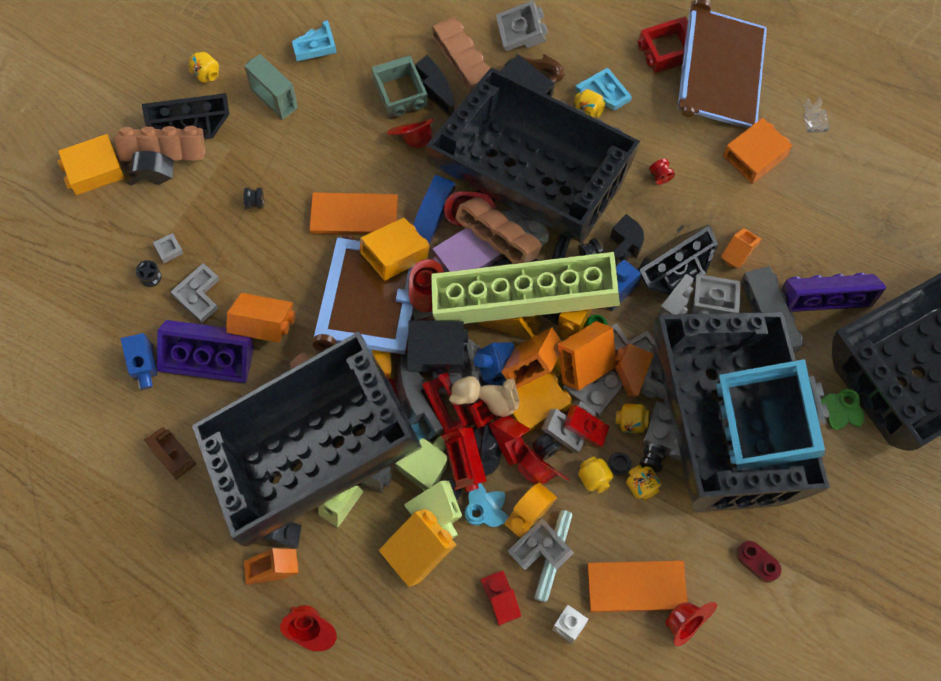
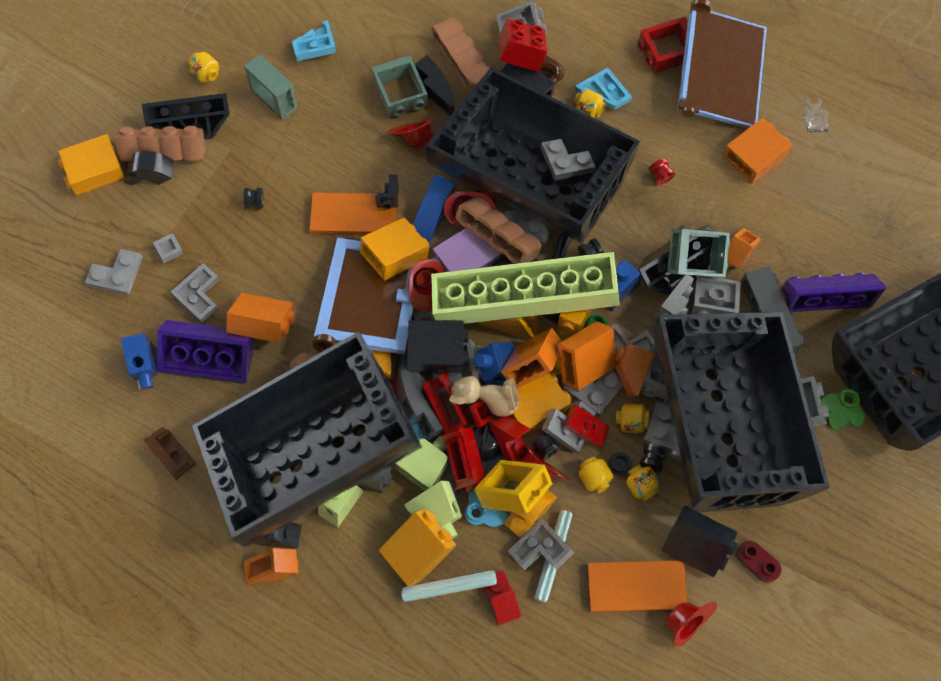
black wheel [136,260,162,287] -> none
red piece [280,605,337,652] -> none
white brick [552,605,588,644] -> none
black brick [610,214,644,266] -> none
medium azure window [716,359,825,471] -> none
none -> light grey plate [85,249,143,295]
none -> black bracket [375,174,399,209]
none -> light aqua axle [401,570,497,602]
none -> yellow window [474,460,552,514]
none -> red brick [498,18,548,72]
none -> light grey plate [540,139,596,180]
none -> black brick [661,505,738,578]
none -> sand green window [667,228,730,277]

